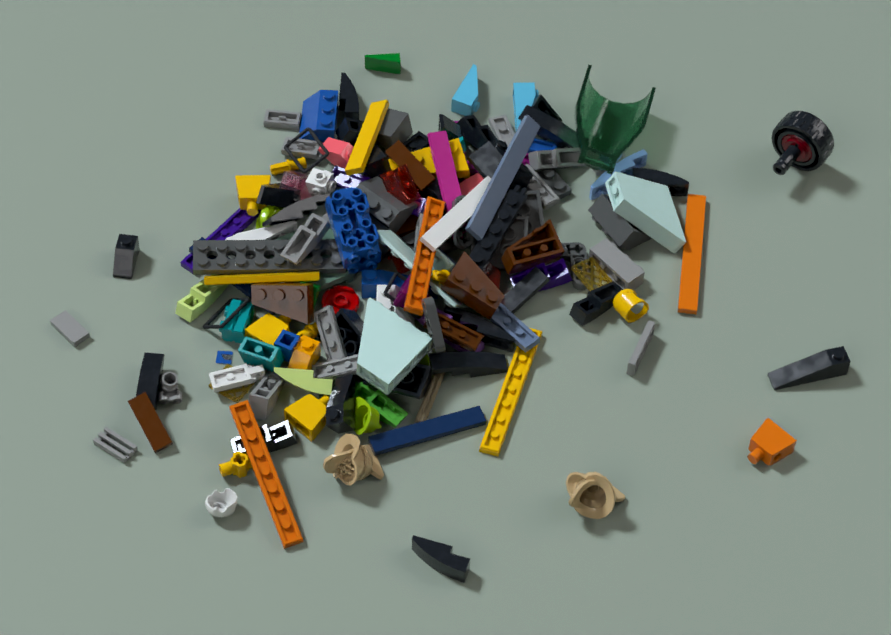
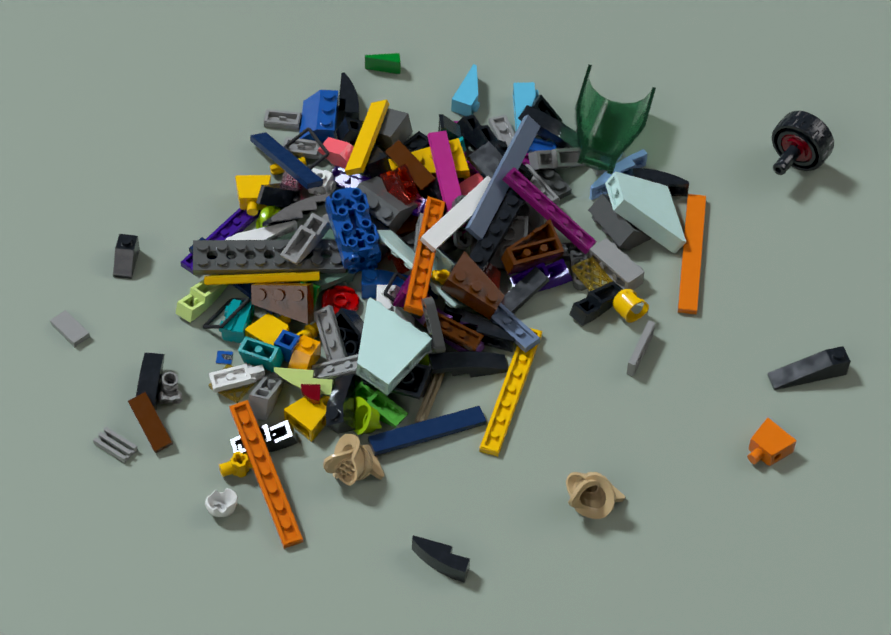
none -> dark blue tile [250,132,323,190]
none -> dark red tile [301,384,321,405]
none -> magenta tile [502,167,597,255]

